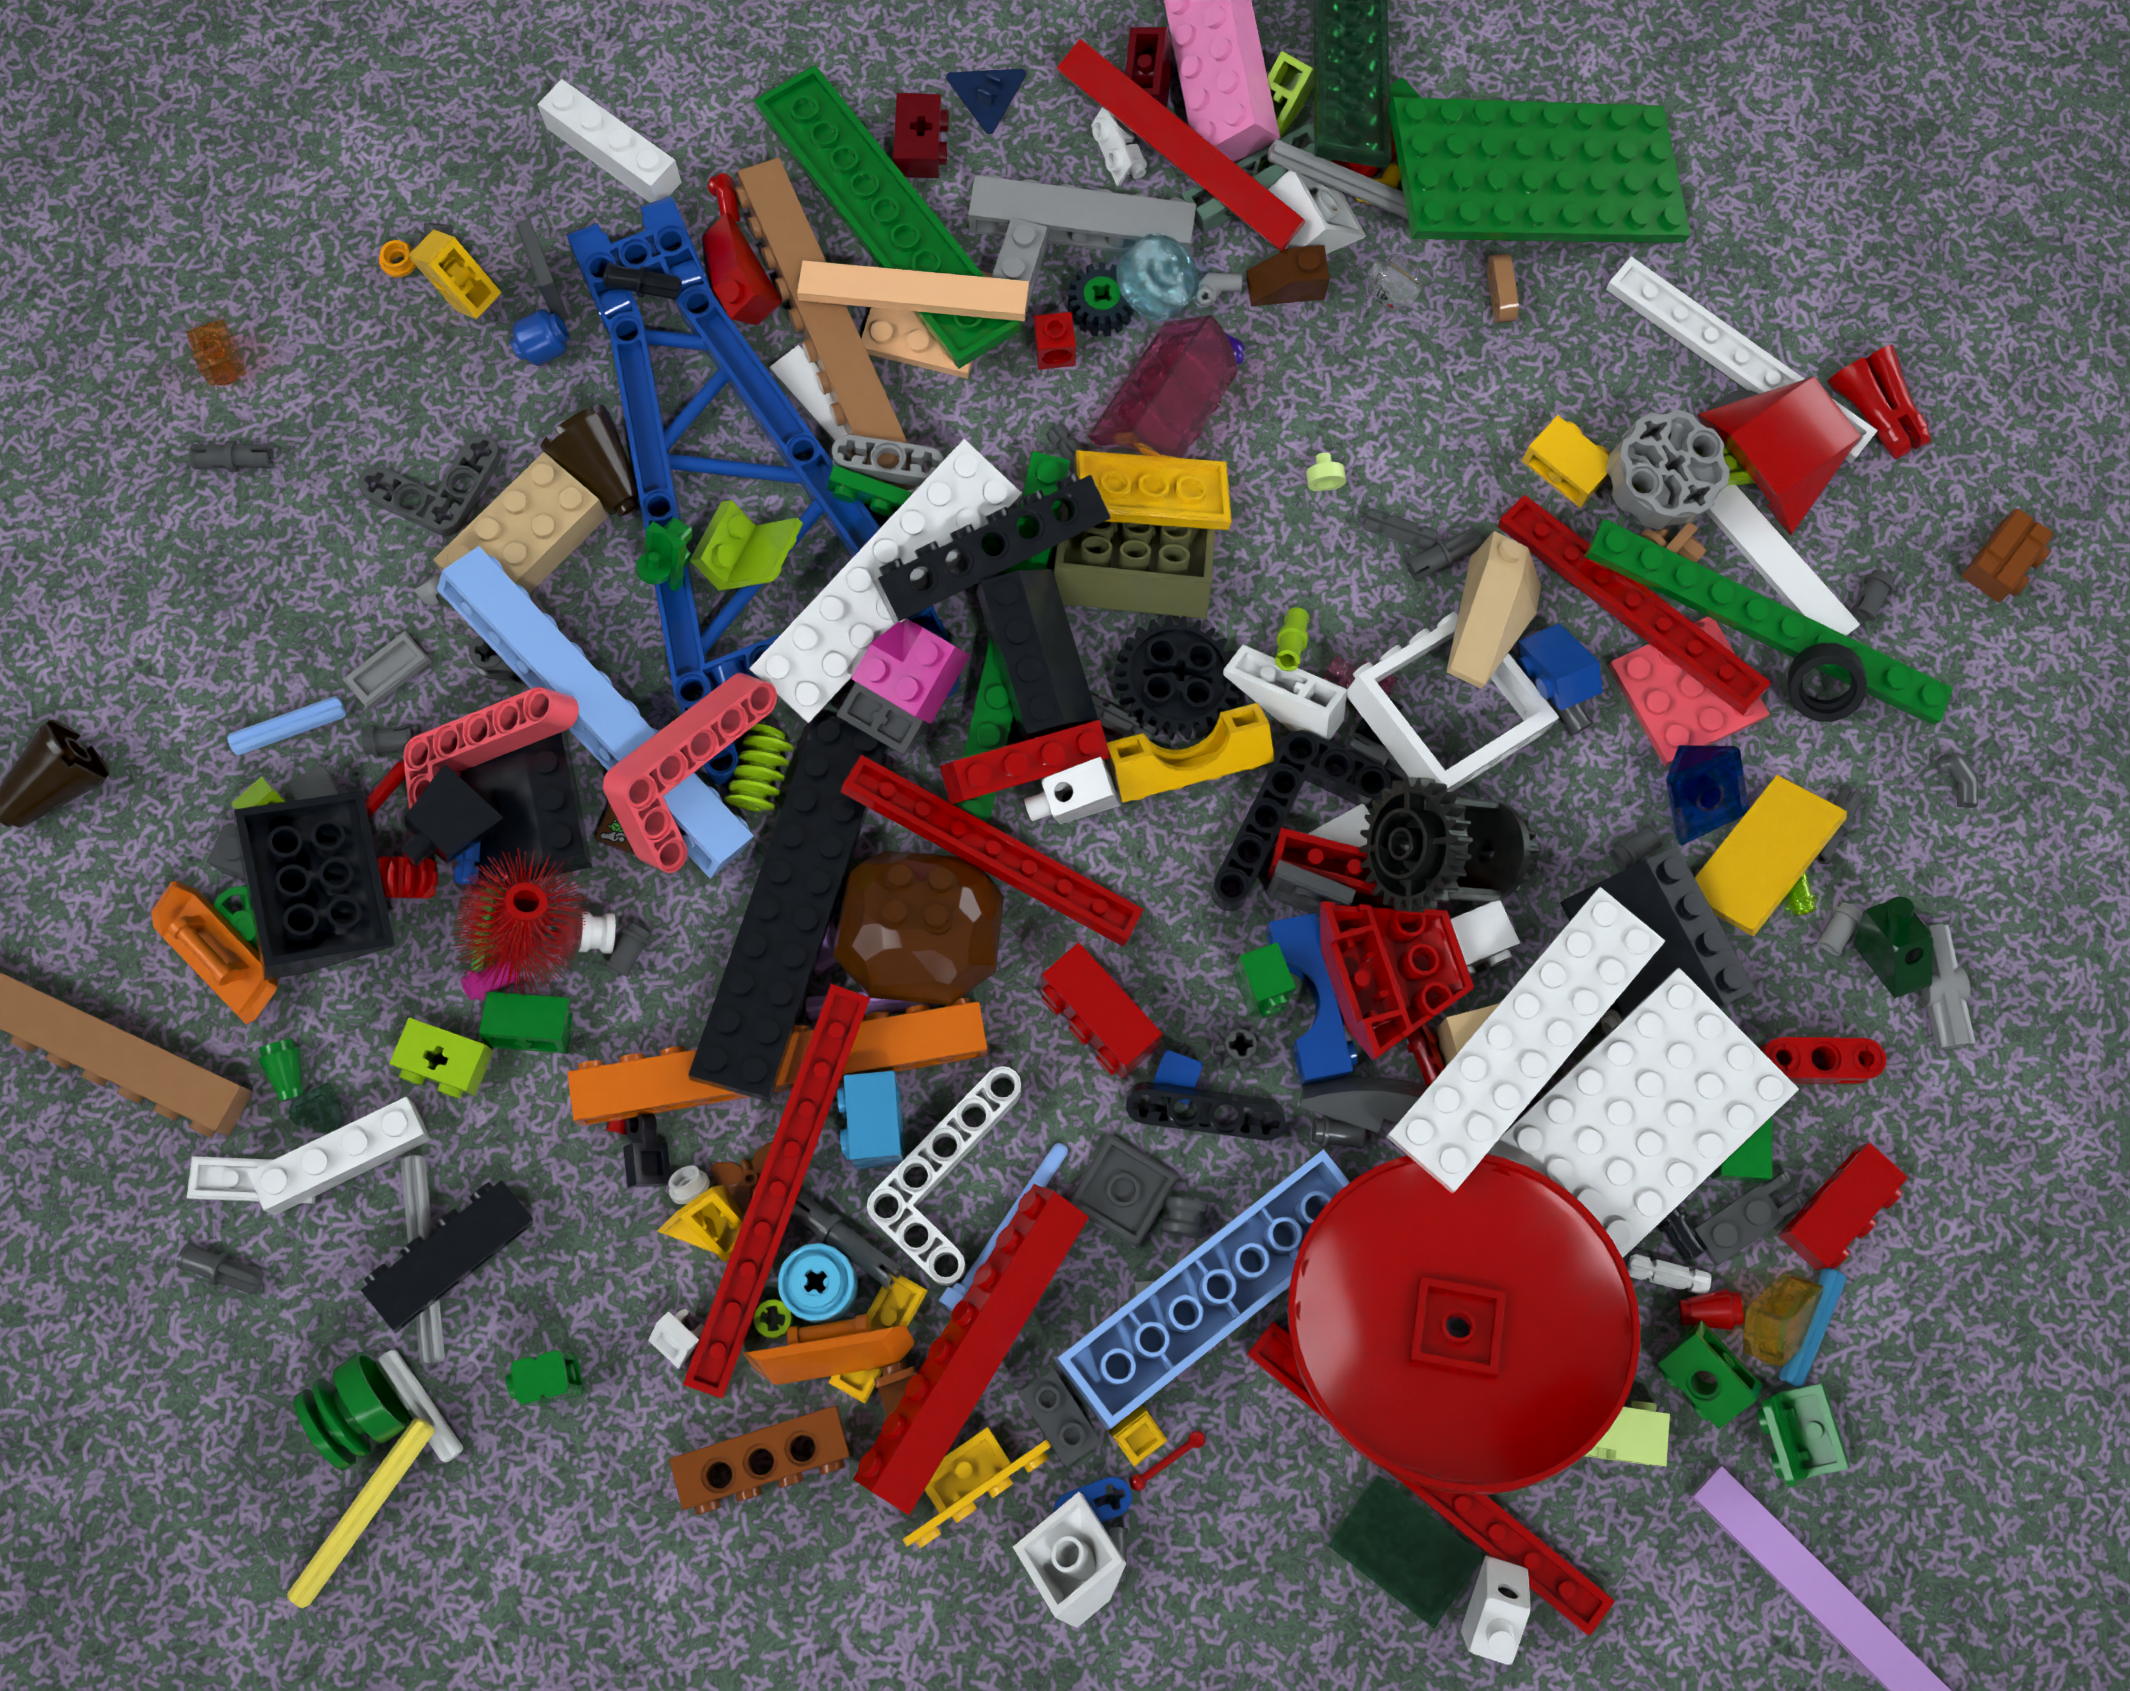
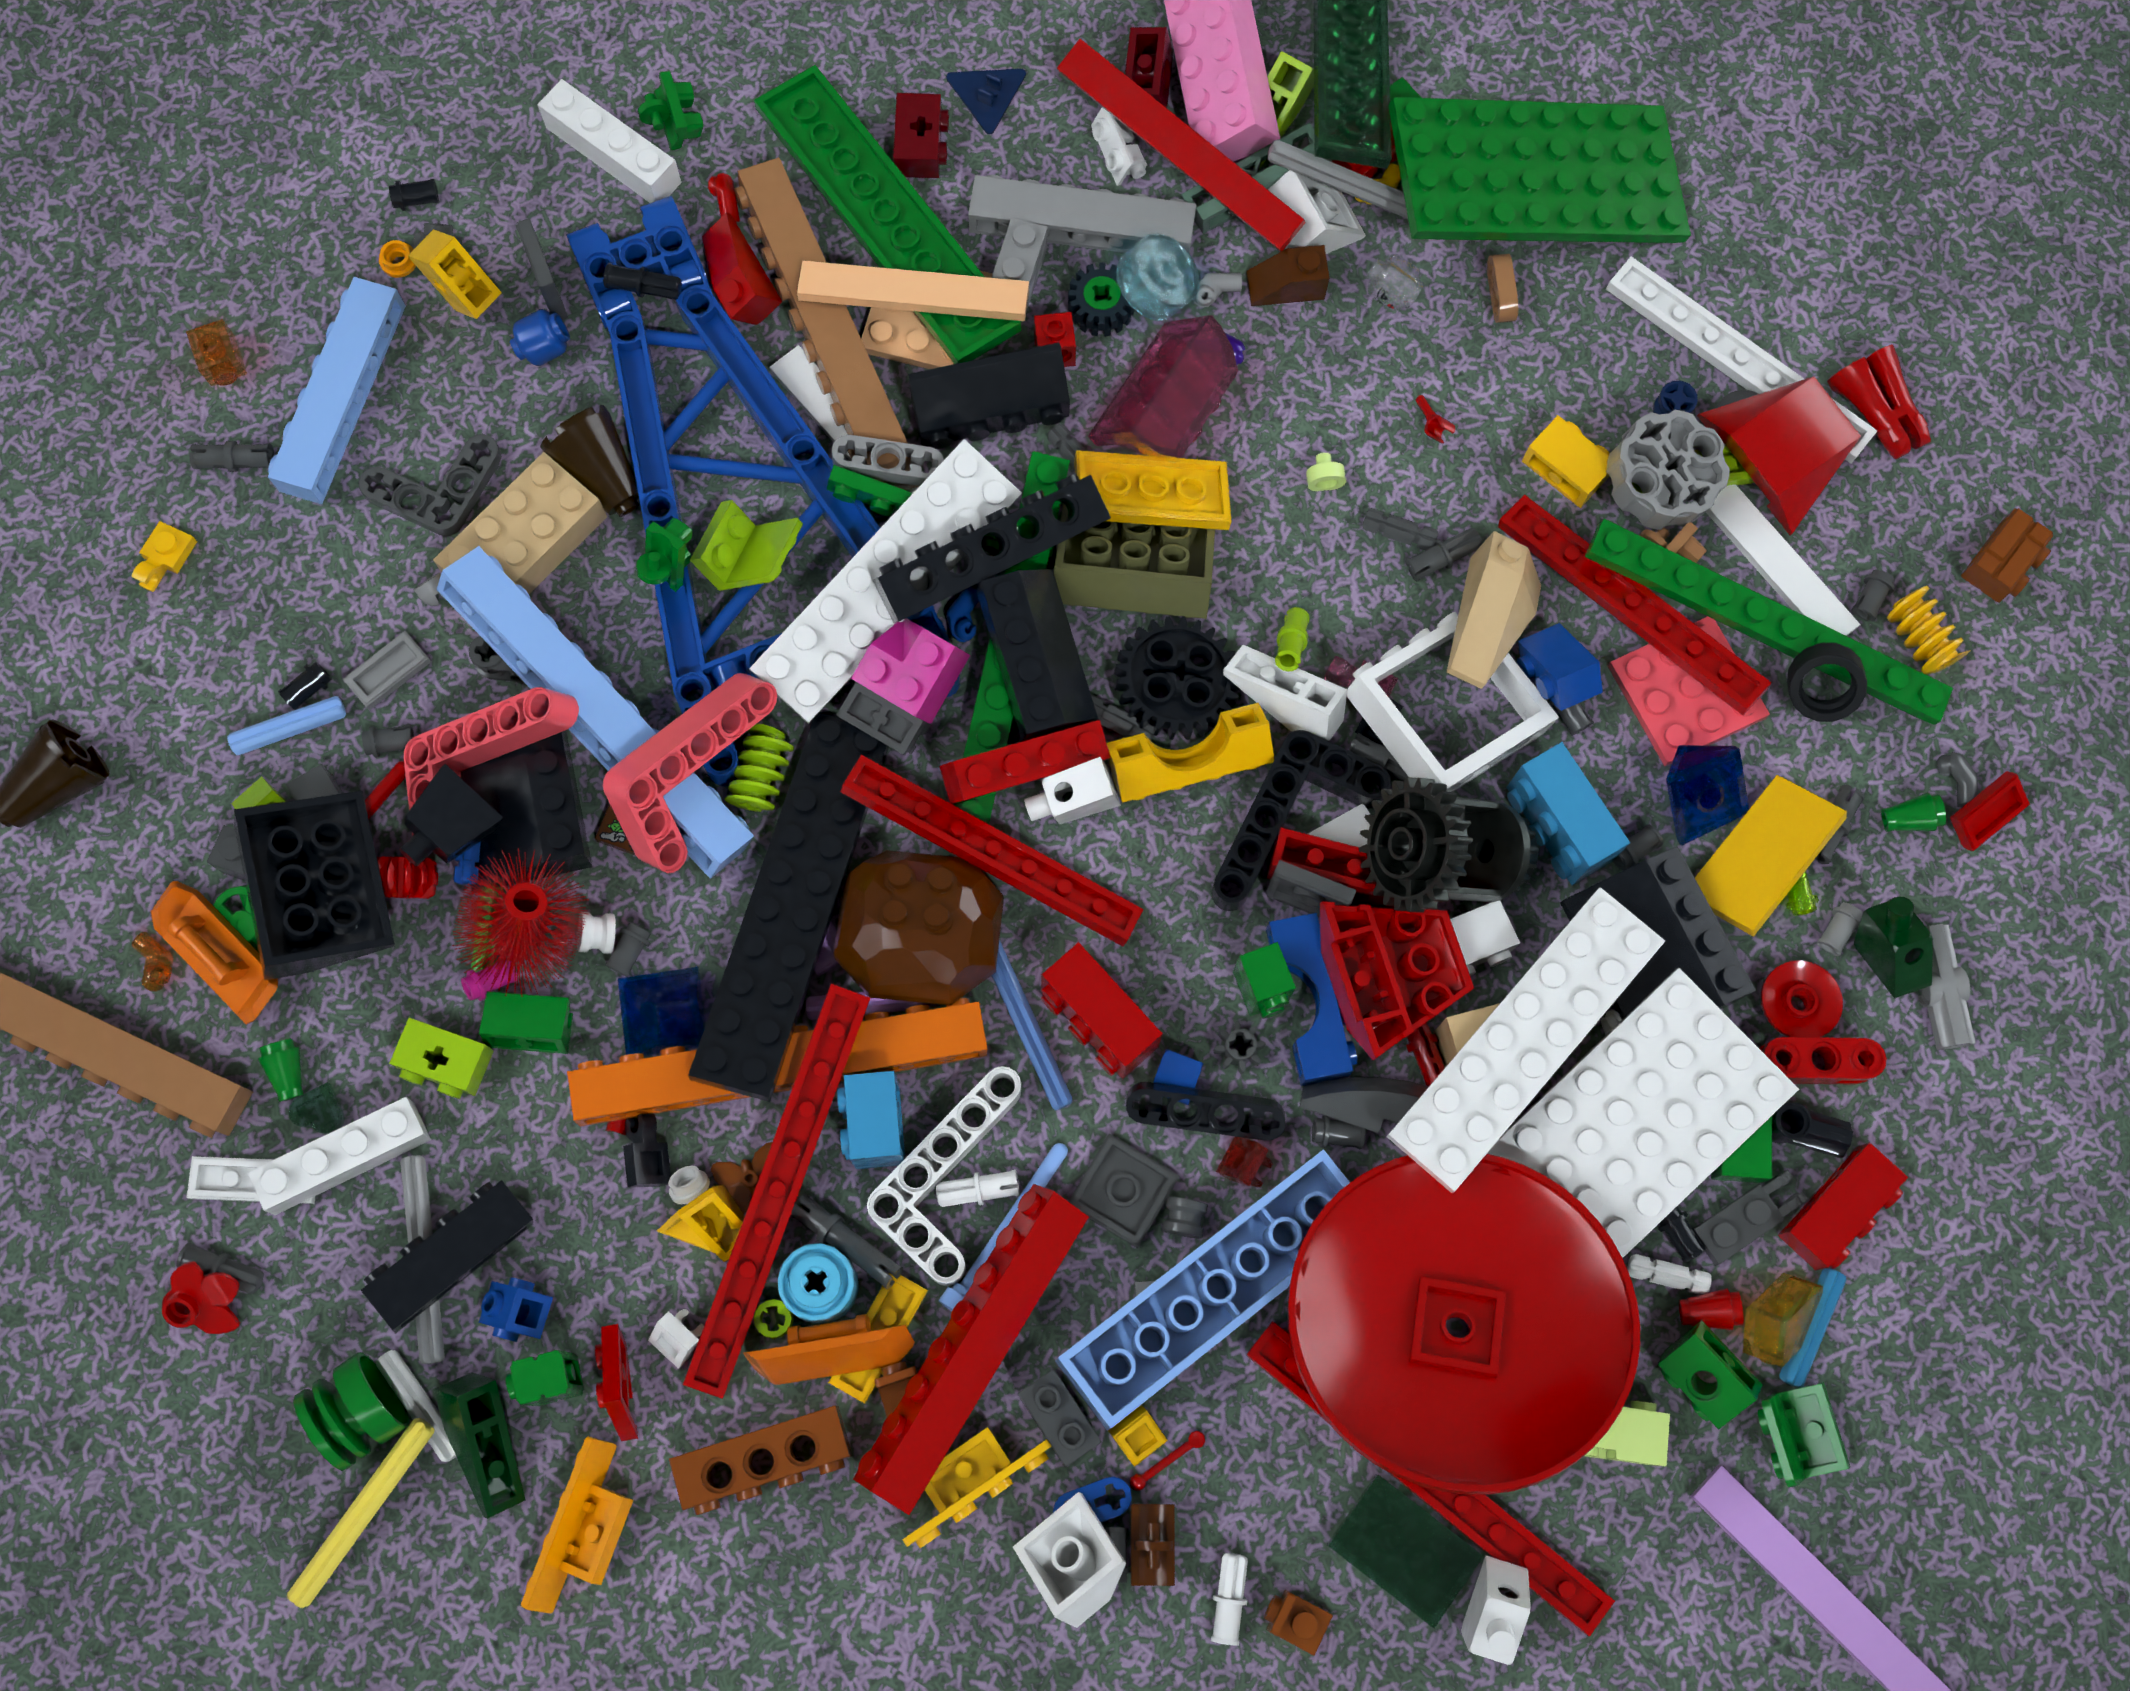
none -> yellow plate [132,521,197,592]
none -> clear orange arm [132,932,174,992]
none -> red plate [162,1261,240,1334]
none -> light blue brick [268,277,406,504]
none -> black pin [278,662,332,710]
none -> black pin [389,179,439,211]
none -> dark green slope [434,1372,526,1519]
none -> blue brick [478,1277,553,1342]
none -> light orange bracket [521,1436,633,1614]
none -> red wing [595,1324,638,1442]
none -> clear blue slope [618,967,706,1056]
none -> green hips [638,71,704,150]
none -> black slope [908,342,1070,449]
none -> white axle [936,1169,1020,1207]
none -> blue arm [946,587,979,642]
none -> medium blue axle [992,940,1072,1110]
none -> reddish brown hips [1131,1504,1175,1586]
none -> white axle [1211,1553,1248,1646]
none -> clear red tile [1216,1137,1273,1187]
none -> dark orange bracket [1264,1590,1333,1656]
none -> red hand [1416,395,1455,444]
none -> dark azure brick [1506,742,1630,886]
none -> dark blue wheel [1653,381,1698,415]
none -> red dish [1761,960,1843,1037]
none -> black piece [1772,1102,1853,1158]
none -> green cone [1881,792,1946,832]
none -> yellow piece [1887,586,1971,675]
none -> red tile [1950,771,2030,851]

